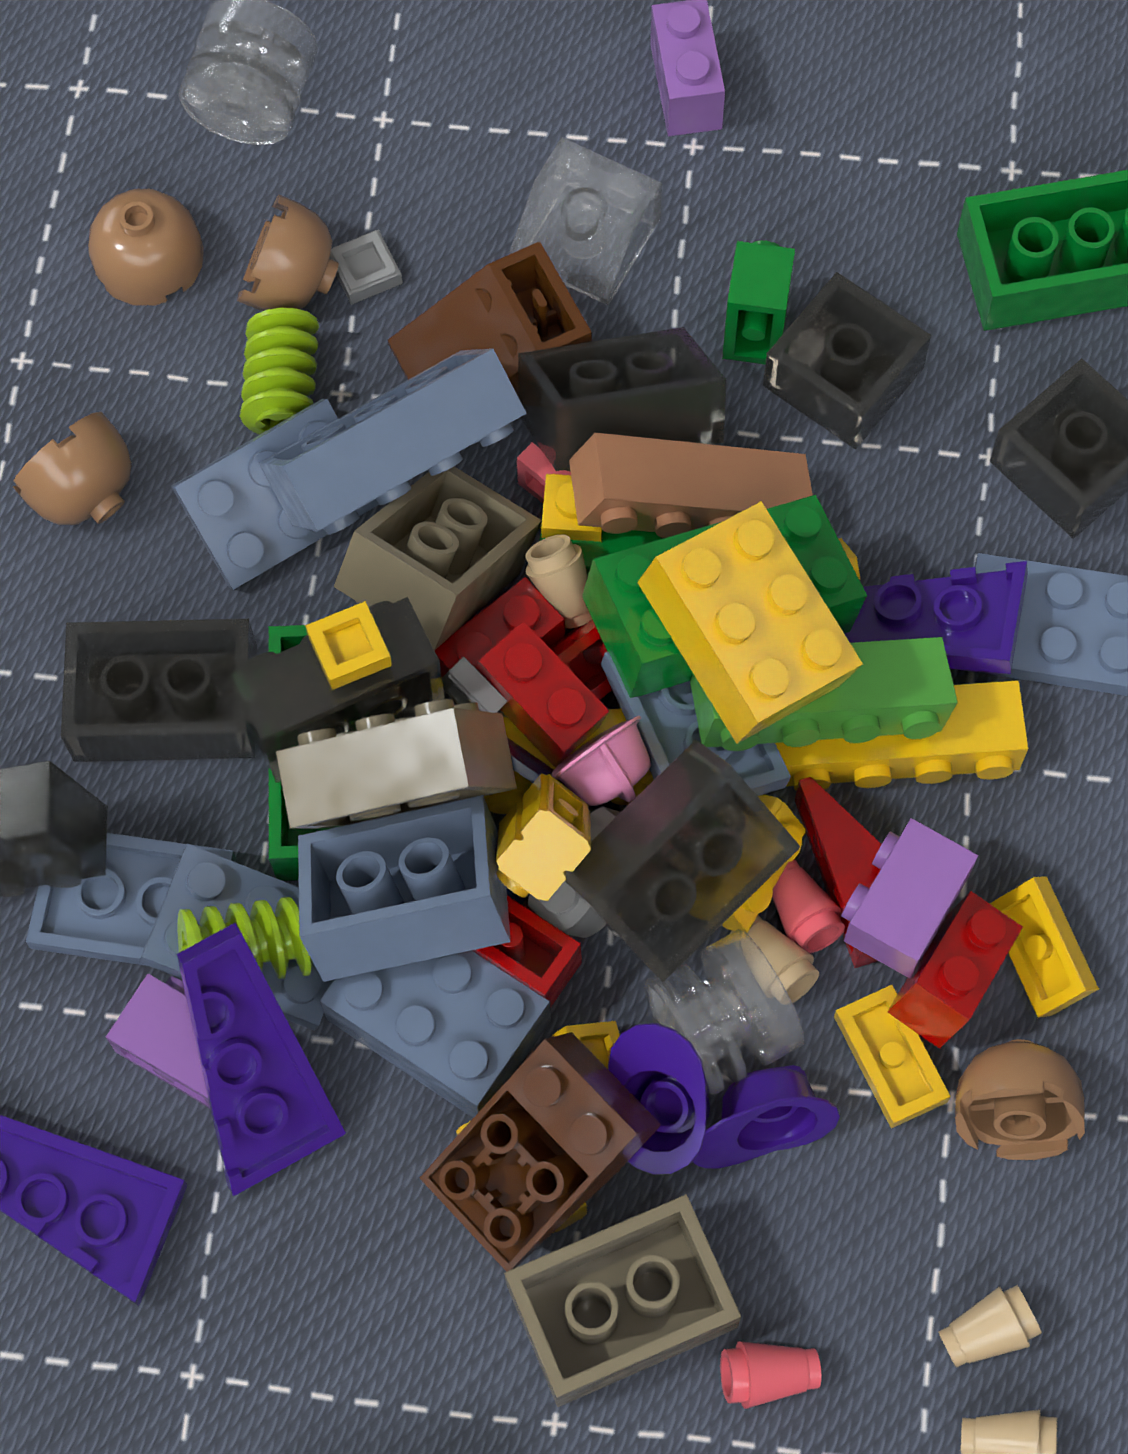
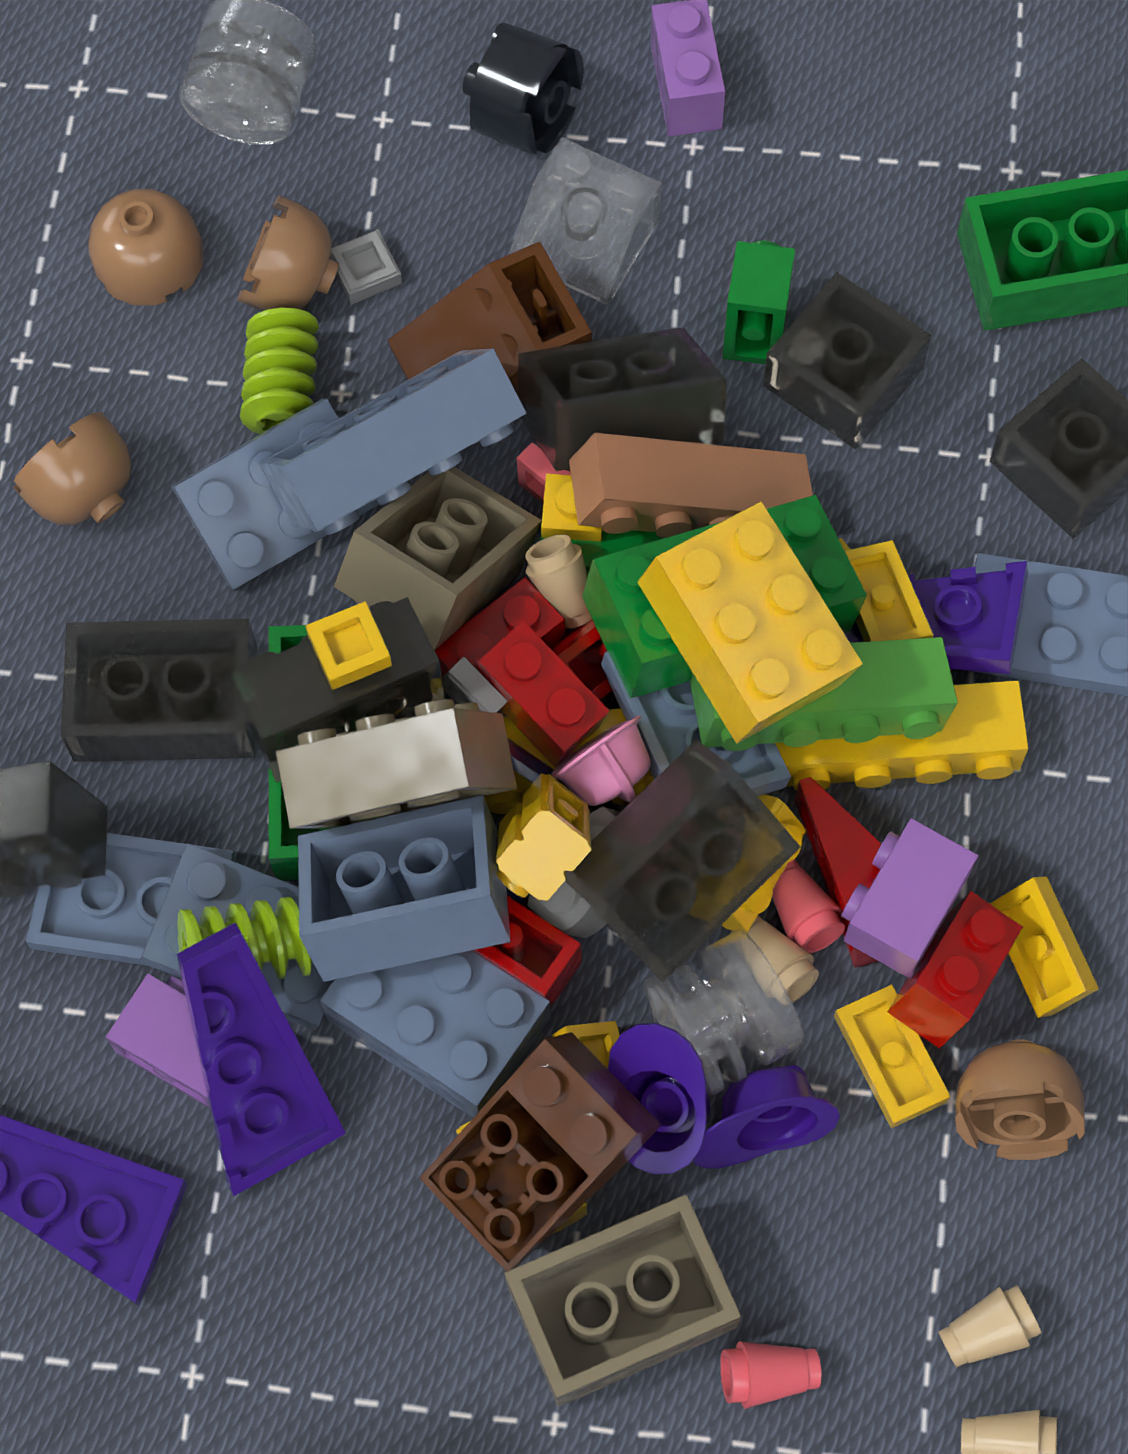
none -> black brick [462,22,584,155]
none -> yellow plate [845,540,933,642]

